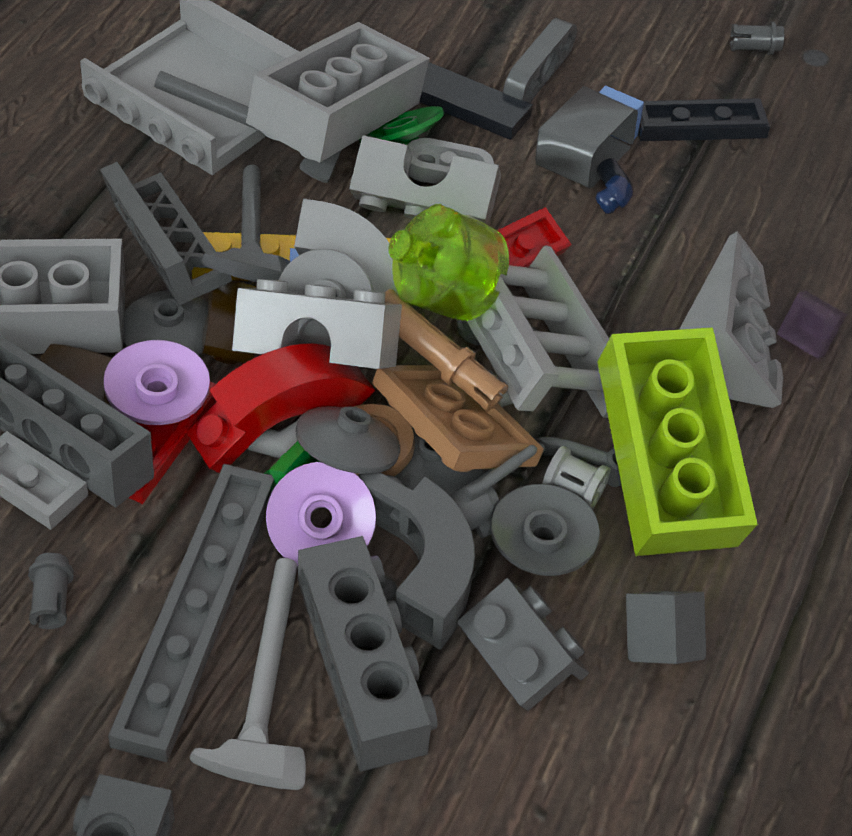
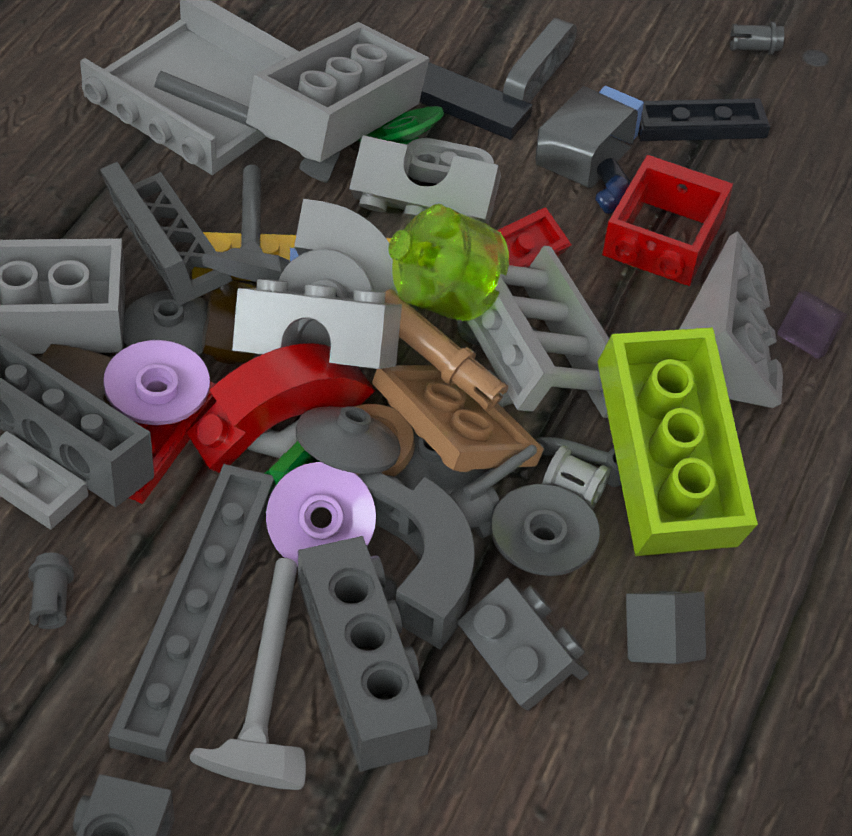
none -> red window [602,155,733,286]

